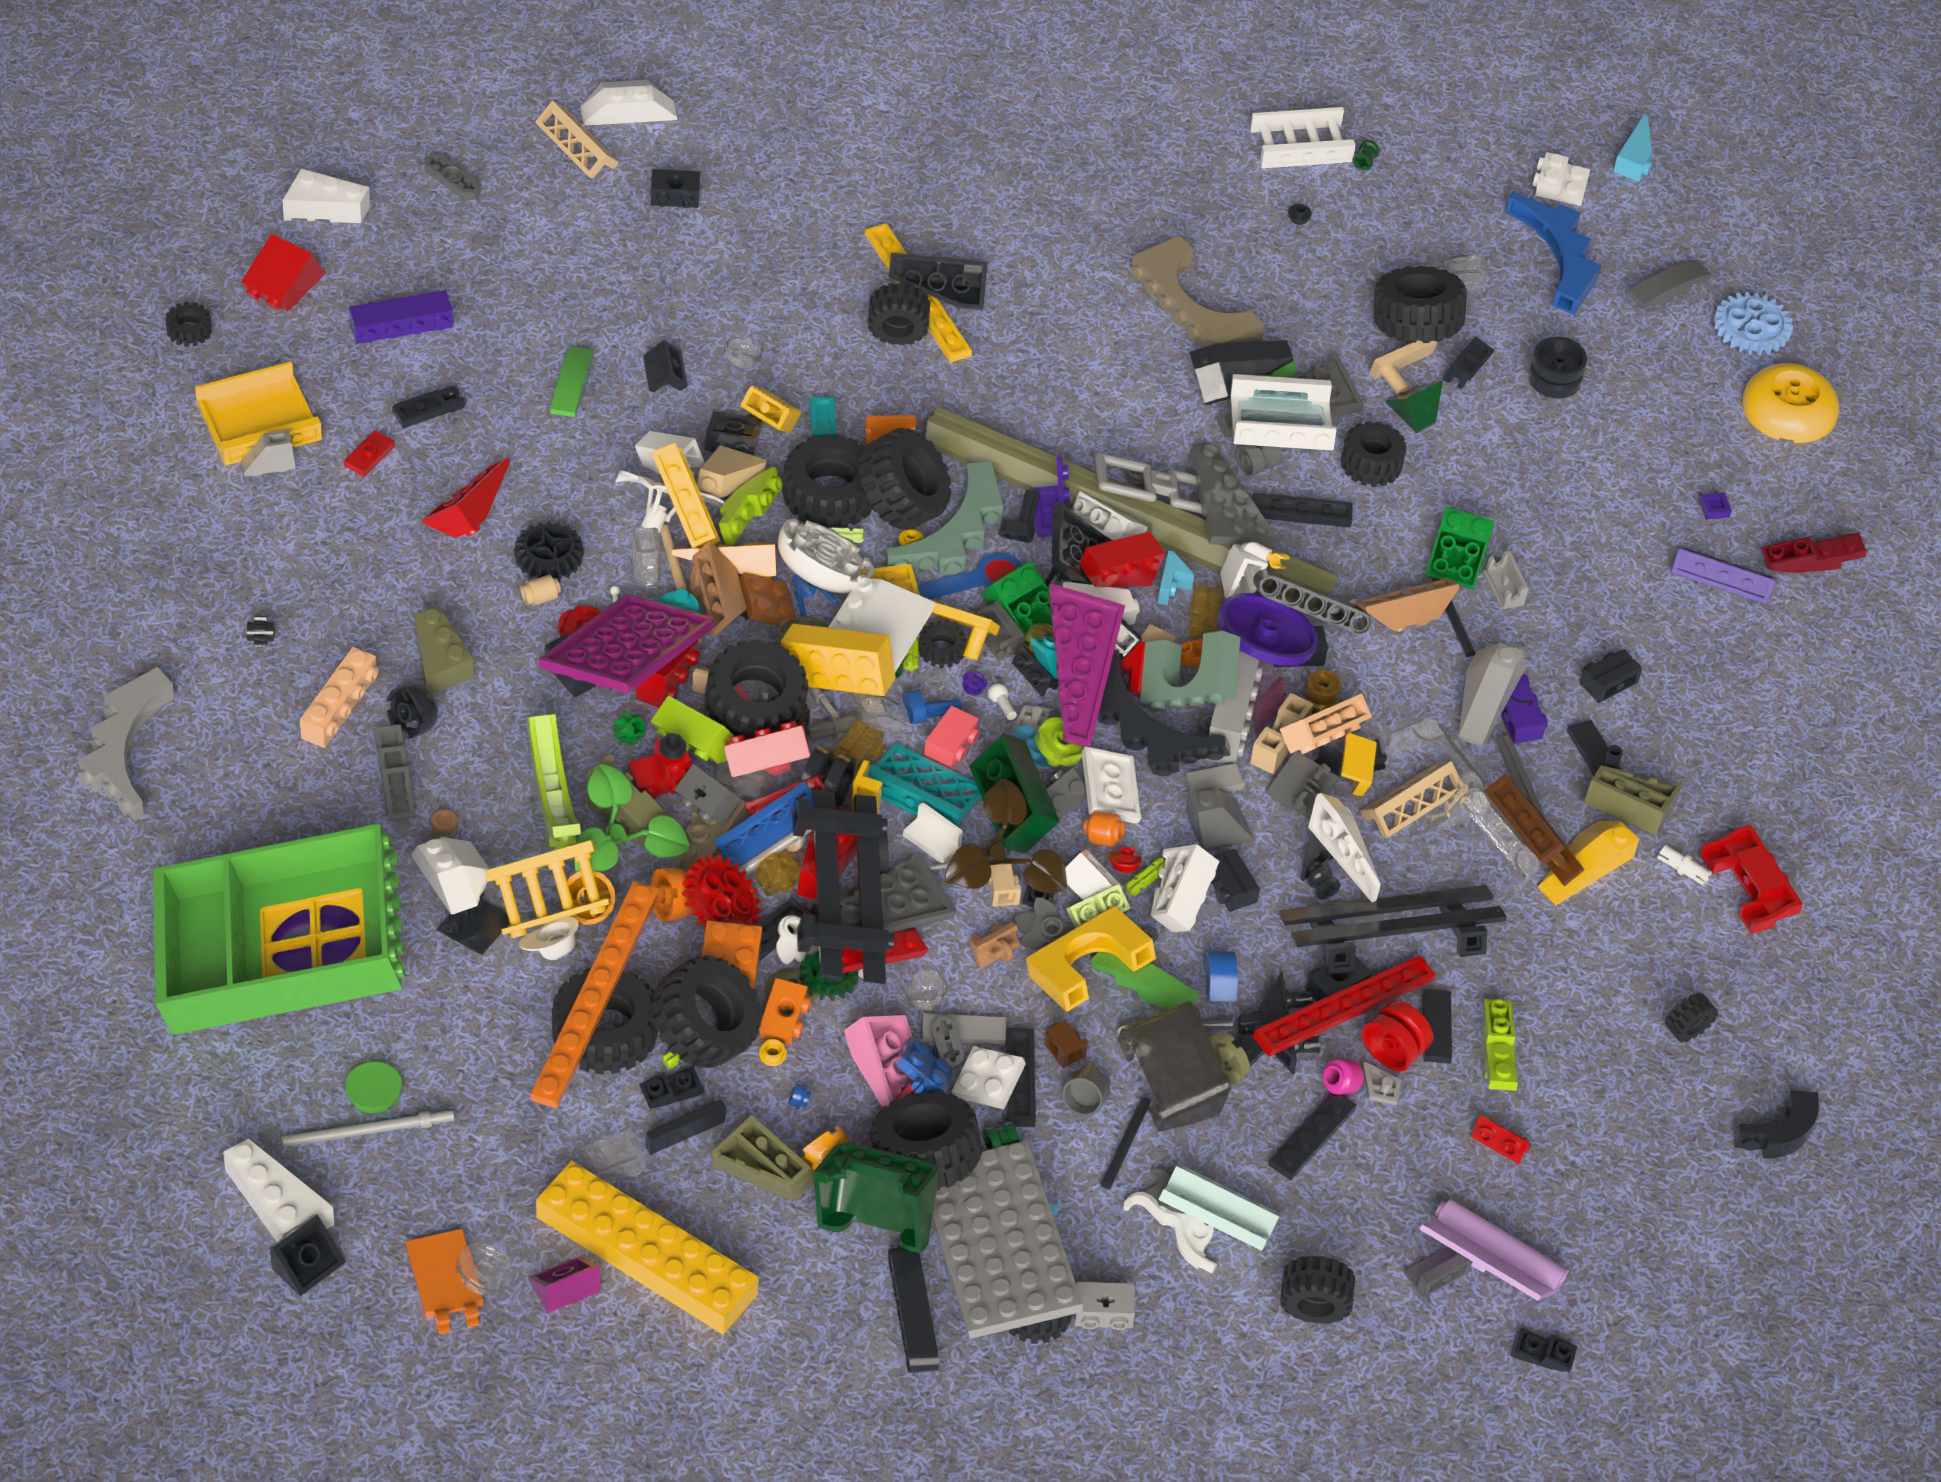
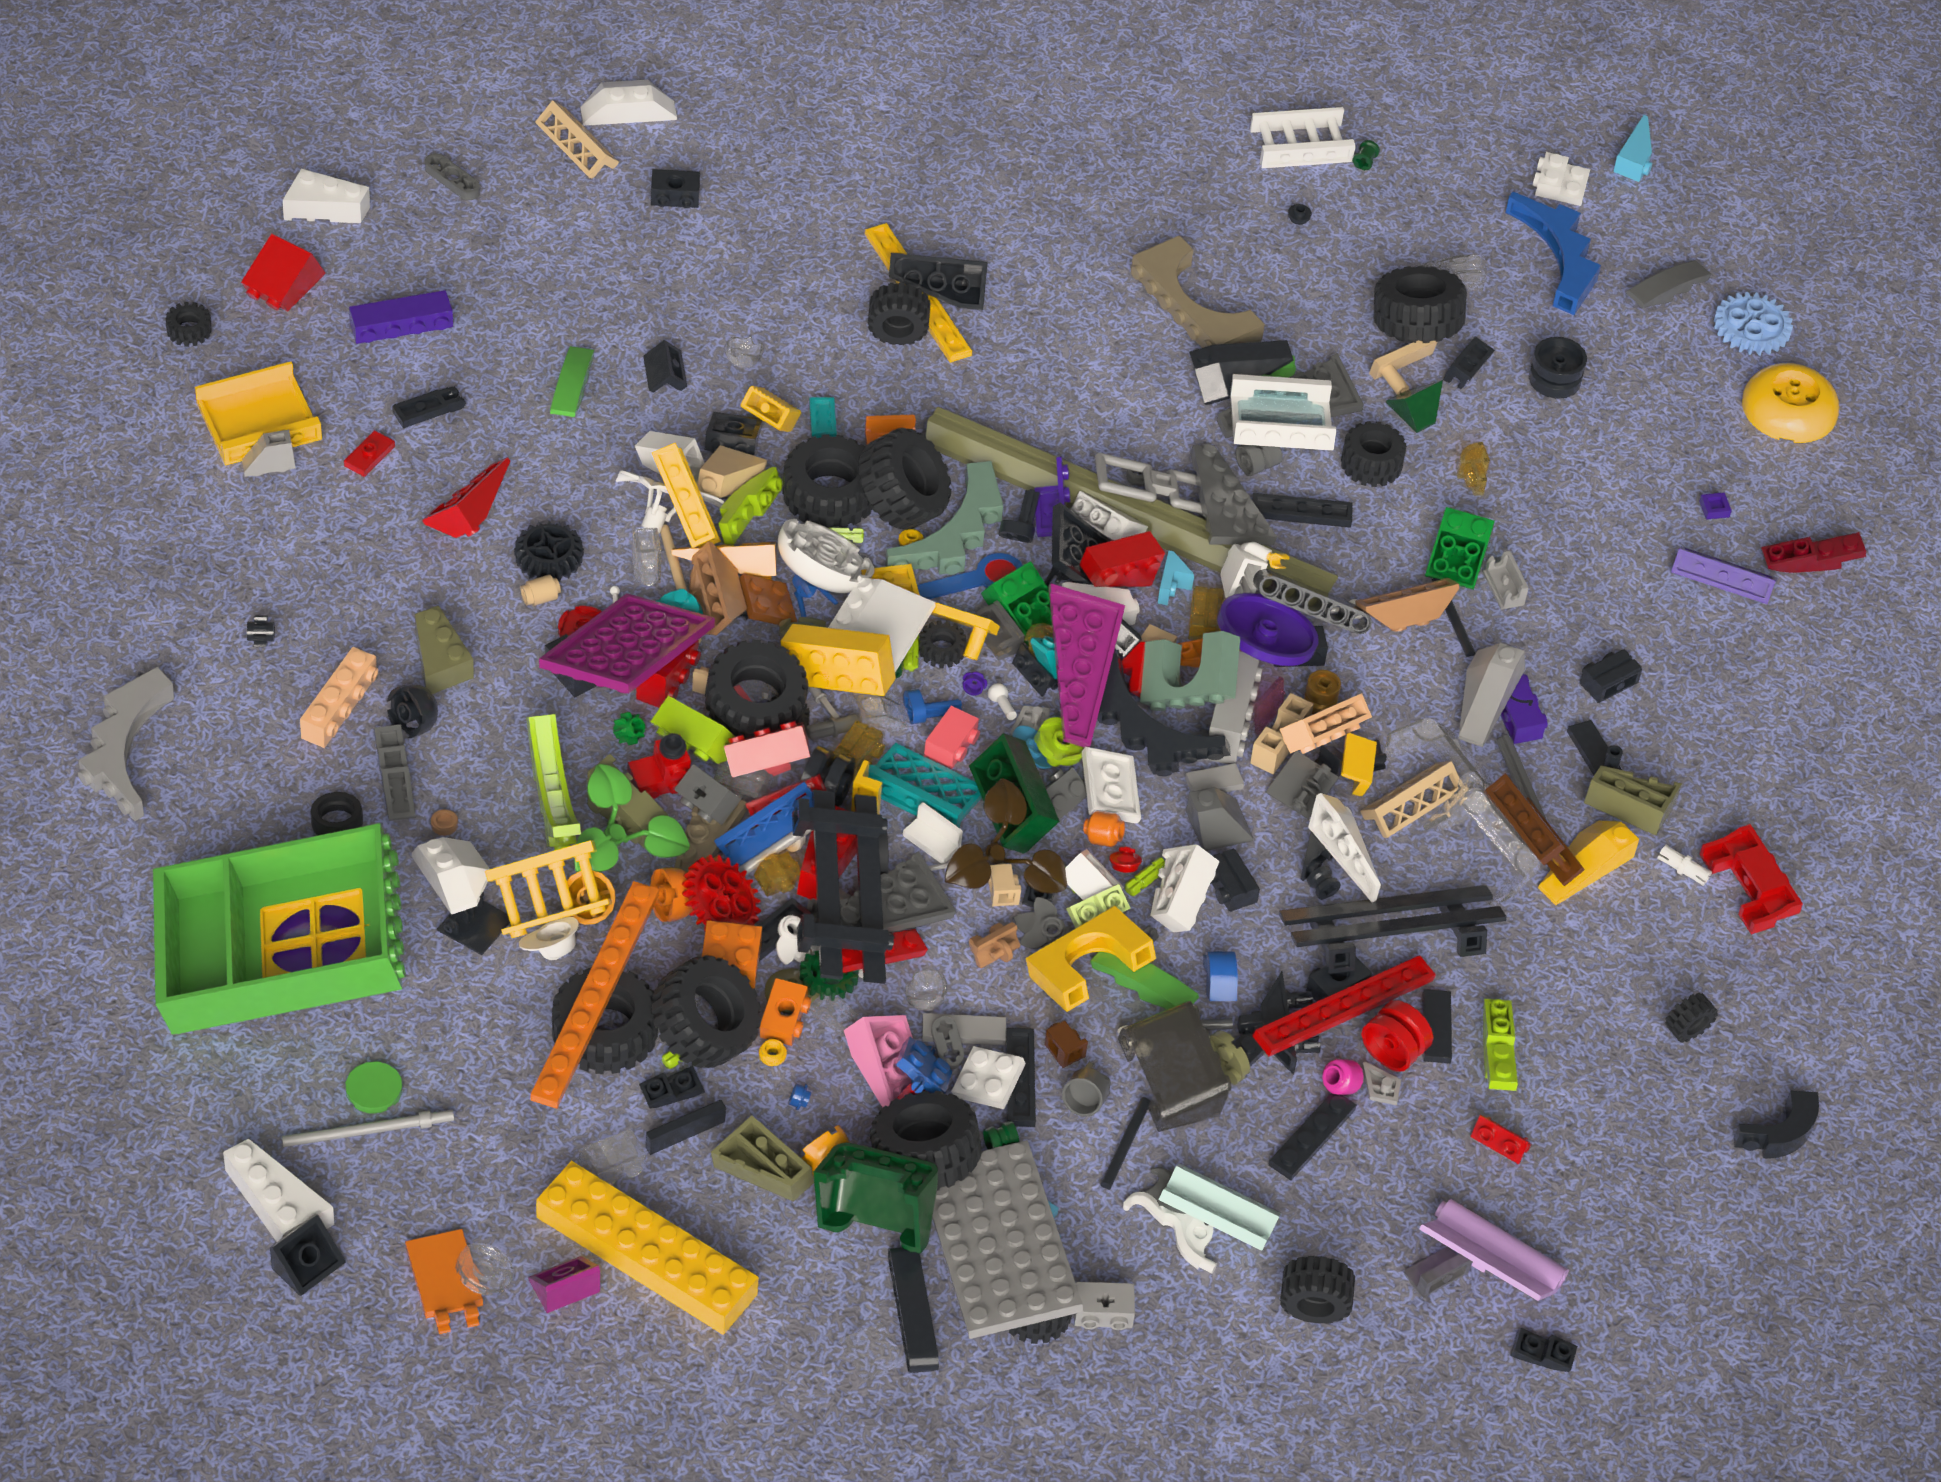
none -> black tyre [310,792,363,836]
none -> clear yellow brick [1457,442,1490,496]

